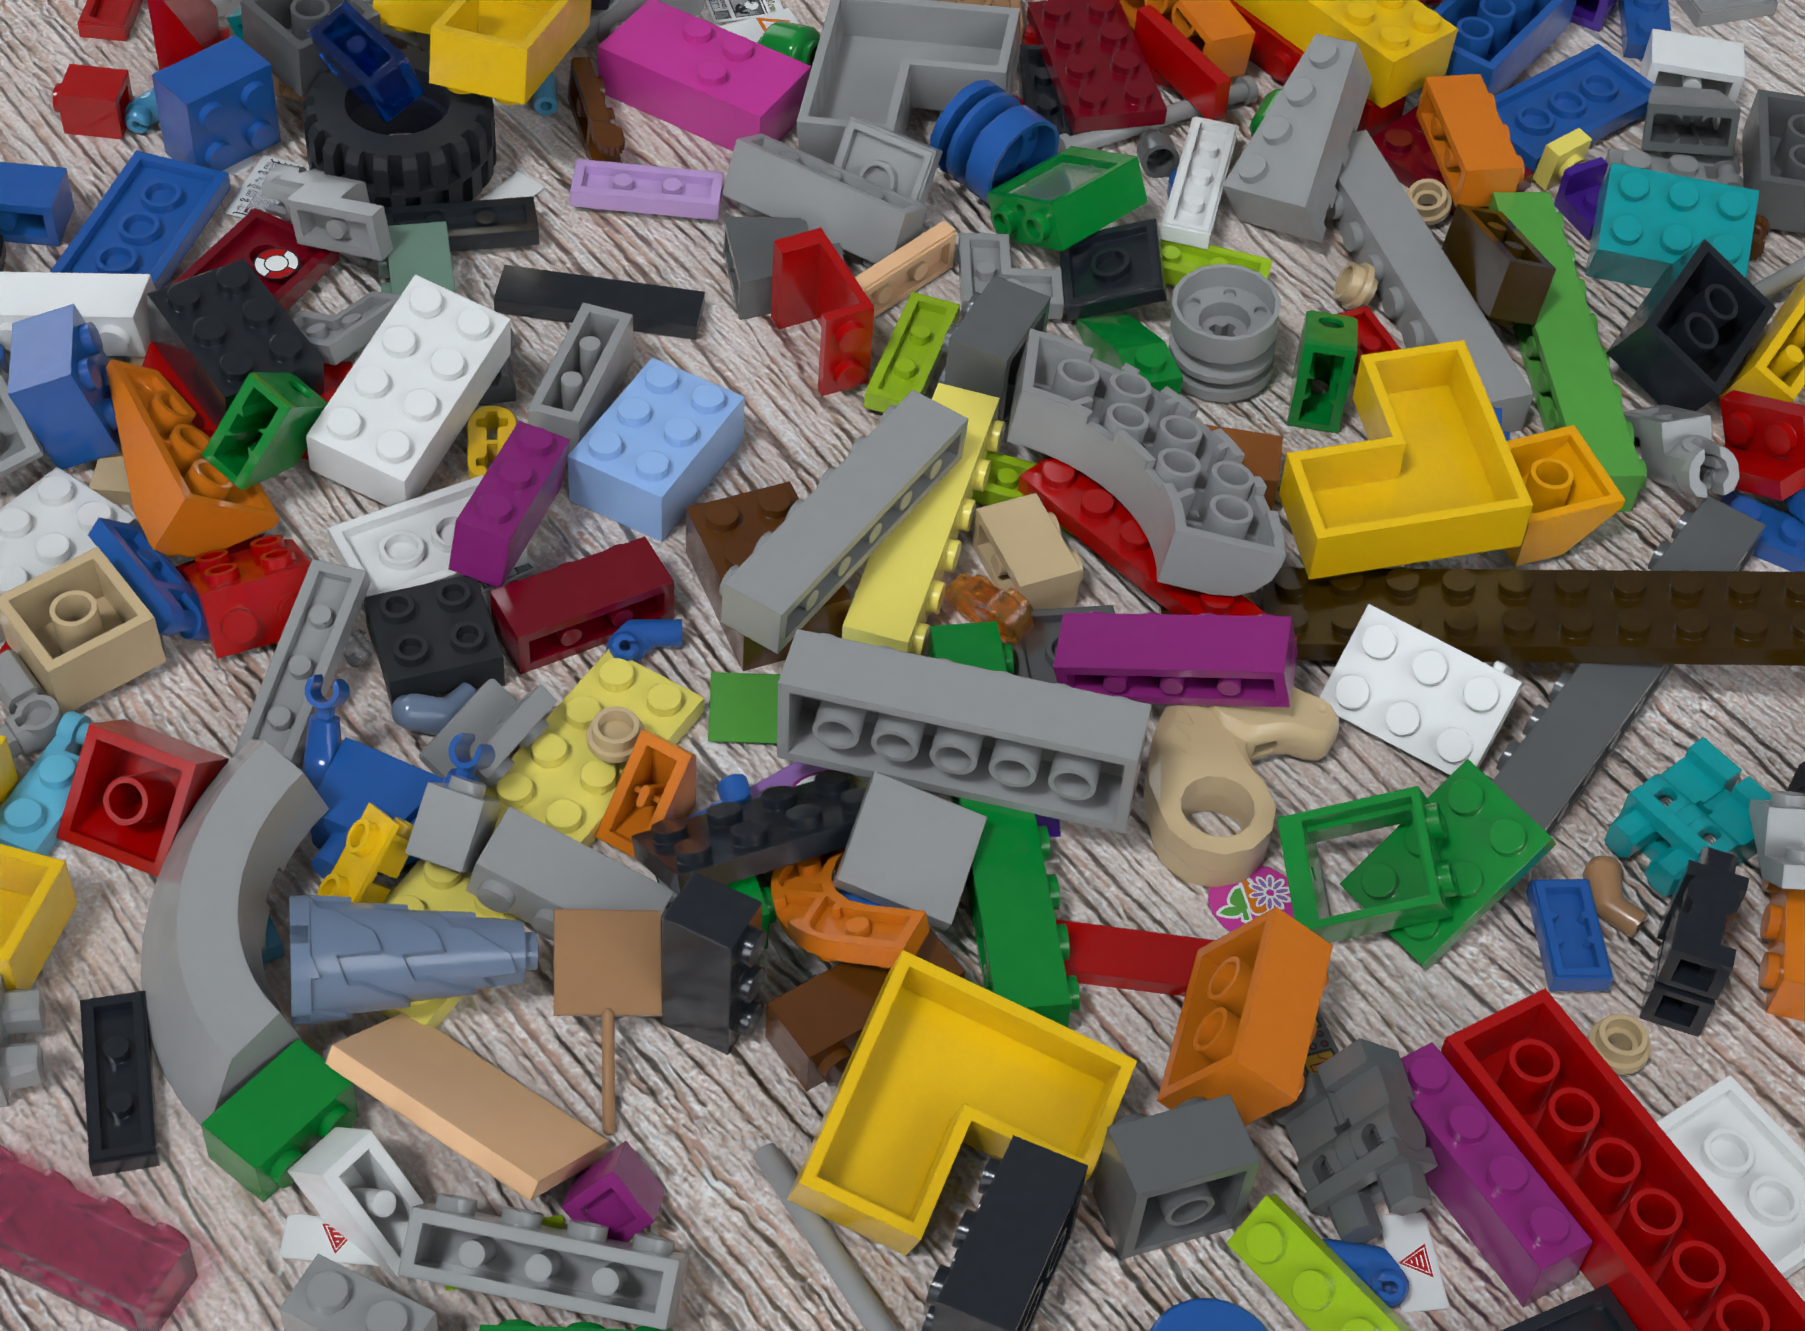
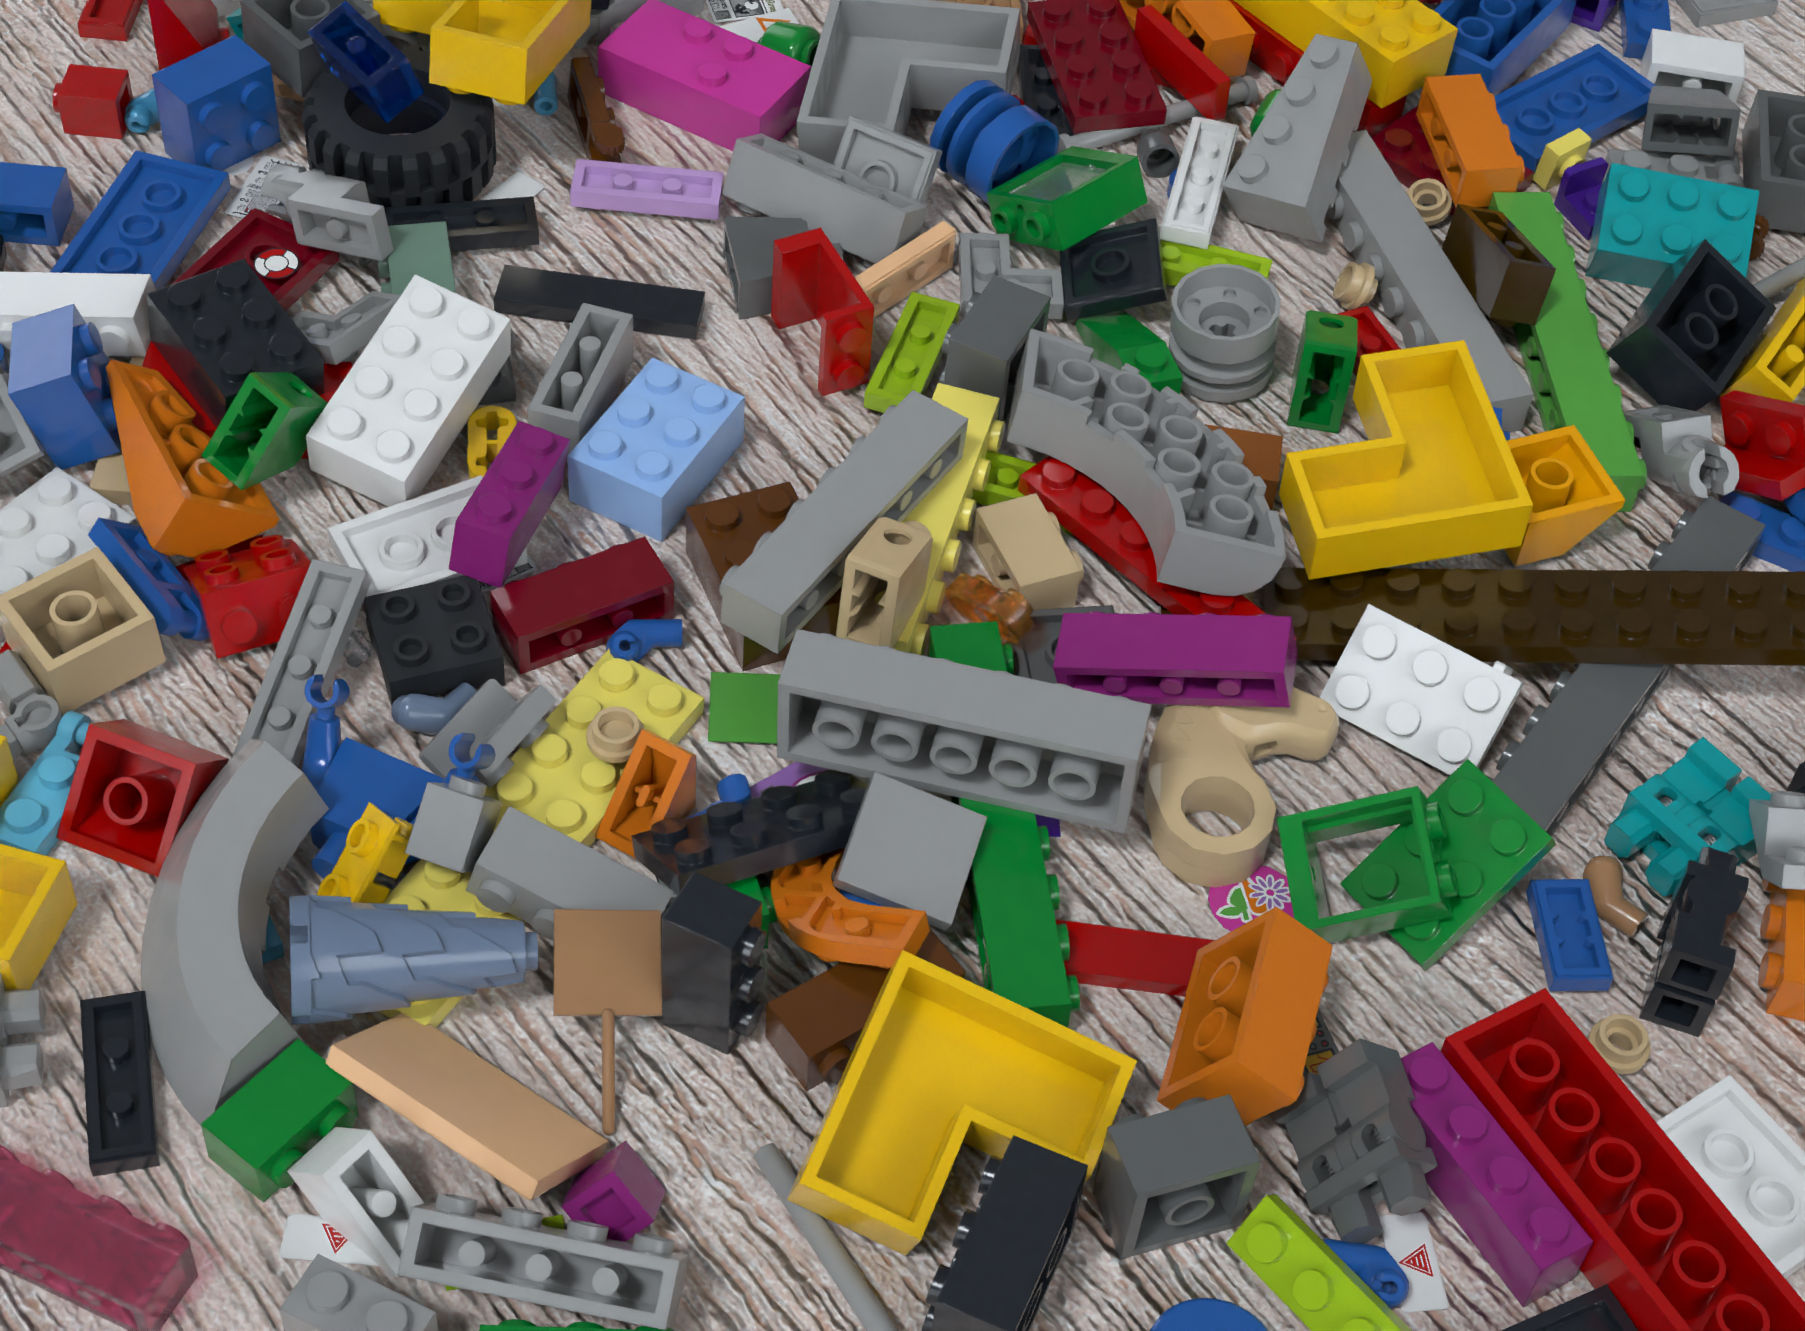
none -> tan torso [836,517,933,649]

